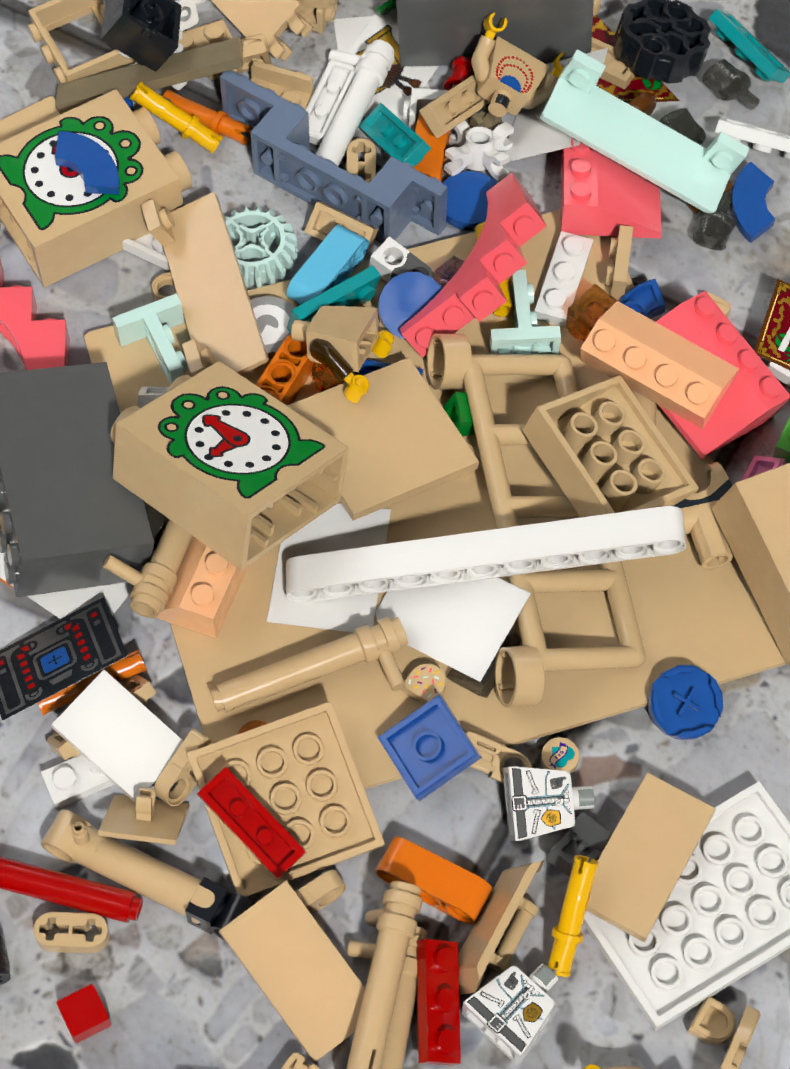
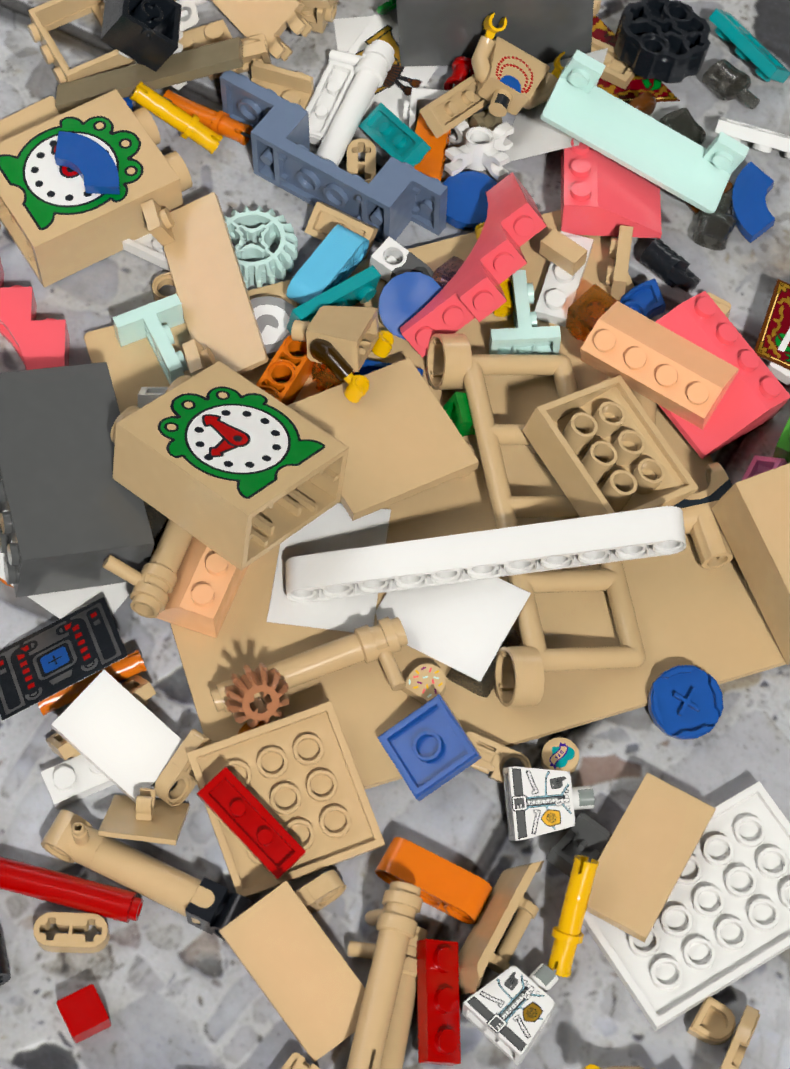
none -> nougat gear [224,662,289,729]
none -> tan piece [539,228,588,276]
none -> black hinge [640,238,701,292]

